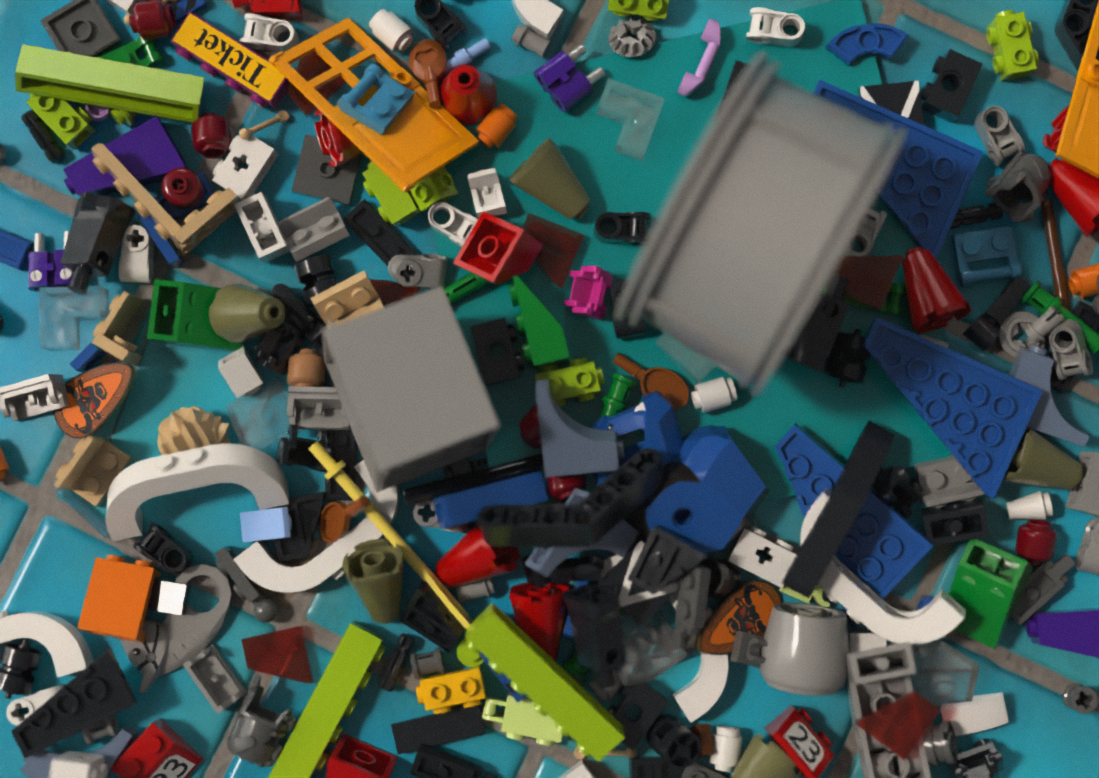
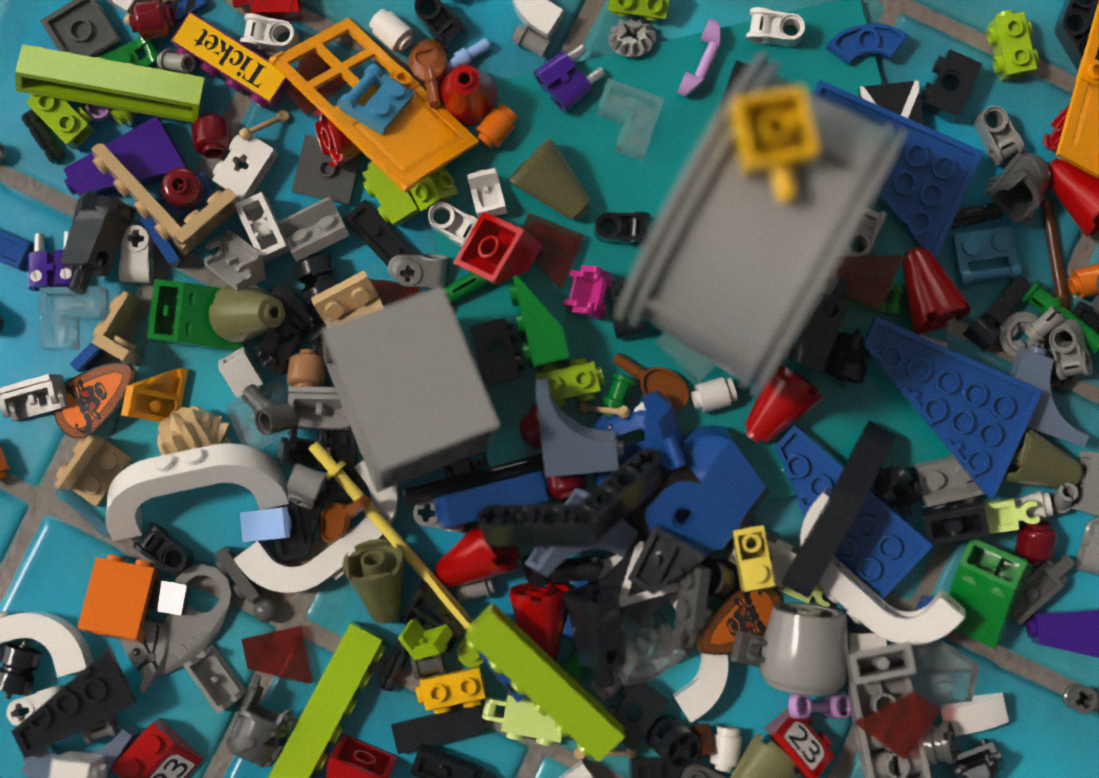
none -> light orange wing [121,368,189,422]
none -> light grey pin [157,49,195,73]
none -> light grey hinge [204,229,266,291]
none -> dark grey pin [241,384,296,436]
none -> light grey piece [287,463,326,509]
none -> lime bracket [398,619,454,661]
none -> tan hinge [578,402,630,419]
none -> blue plate [656,436,686,470]
none -> yellow brick [729,86,819,204]
none -> light yellow slope [733,525,775,592]
none -> red cone [744,360,825,444]
none -> lavender bar [788,694,851,719]
none -> yellowish green plate [983,498,1040,534]
none -> light grey pin [1050,483,1078,514]

